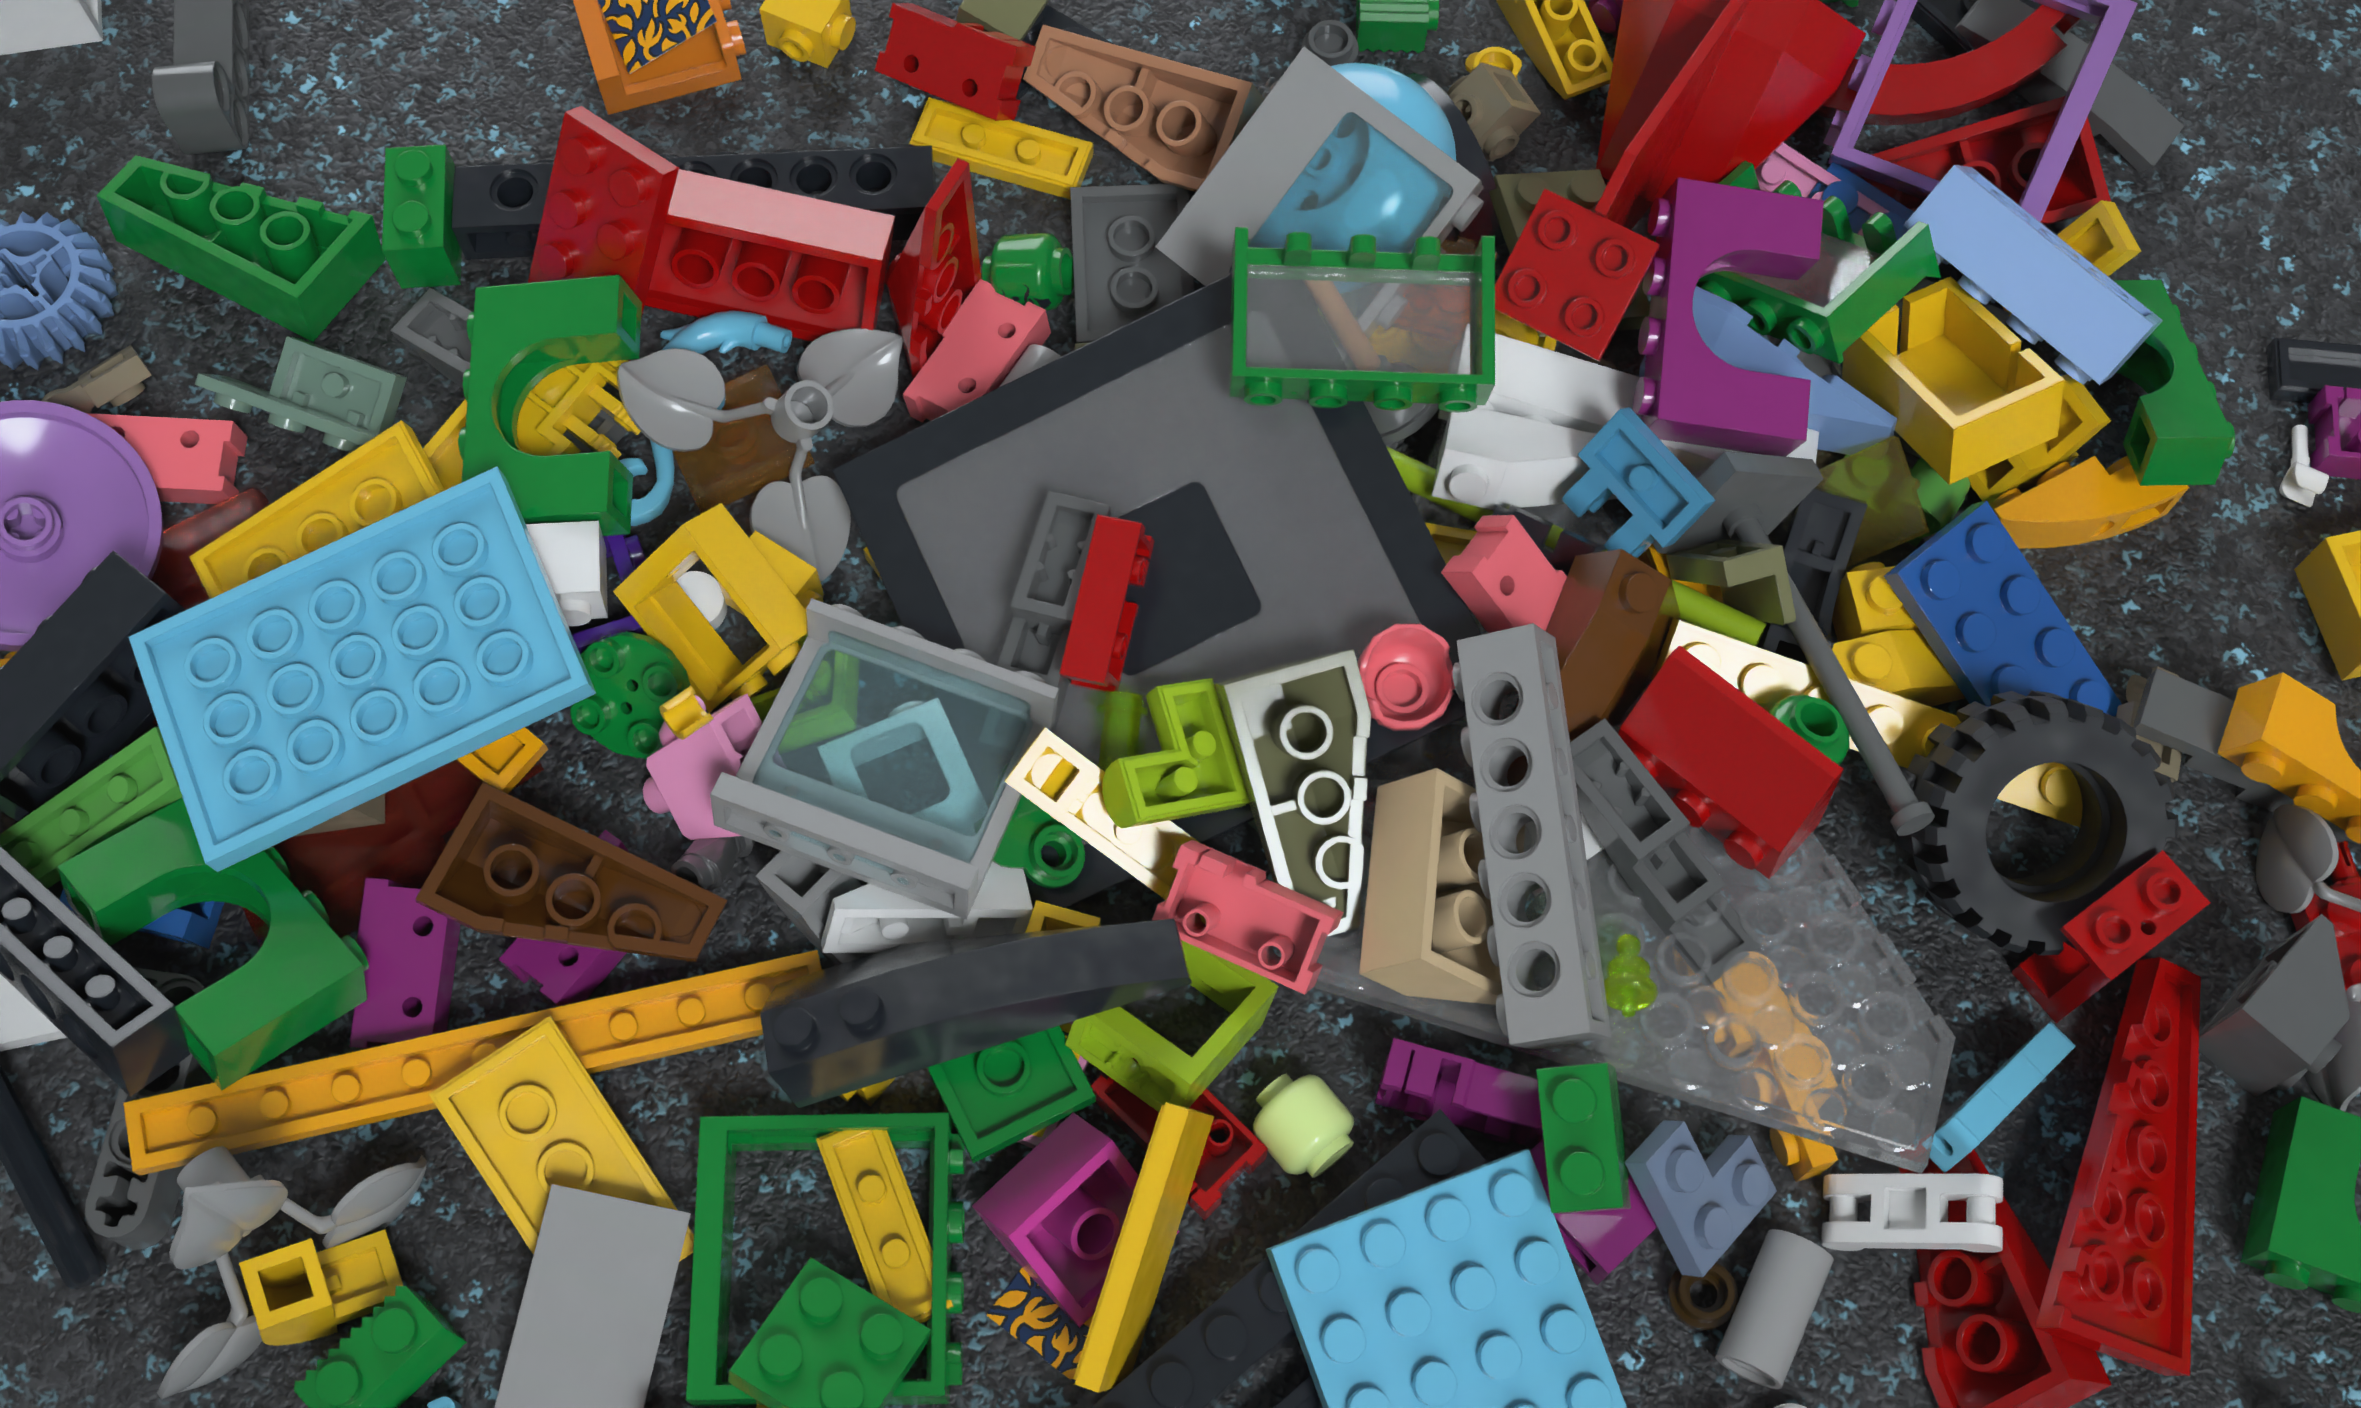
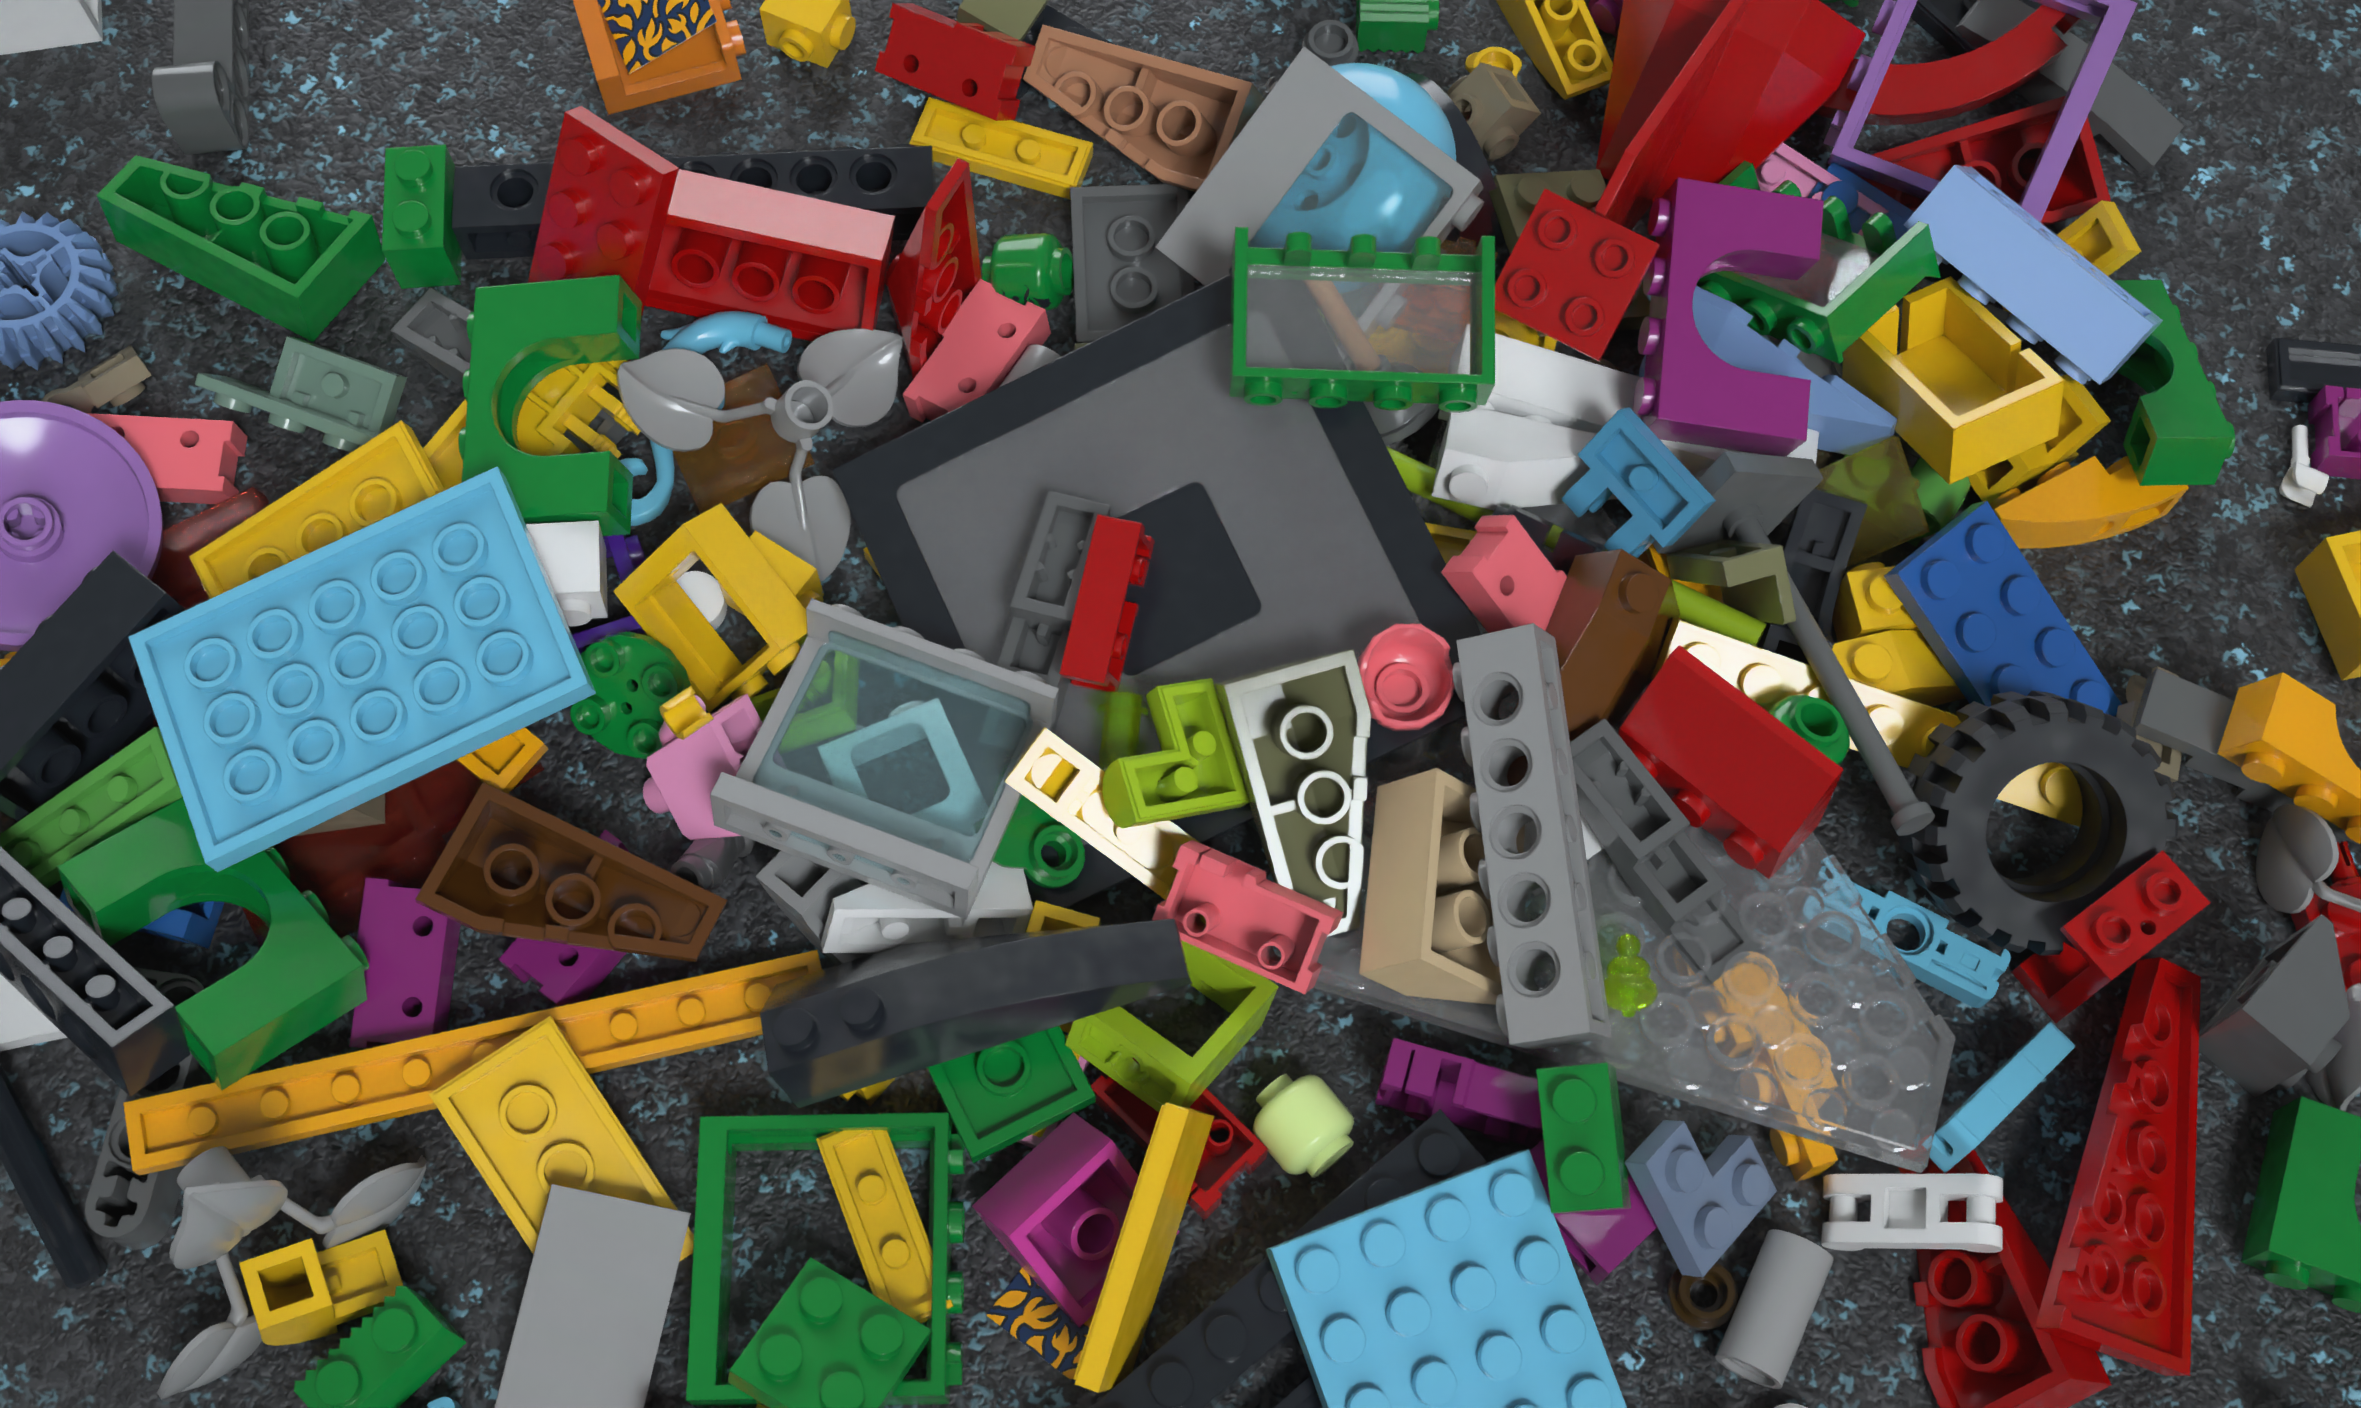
none -> medium azure piece [1798,862,2011,1008]

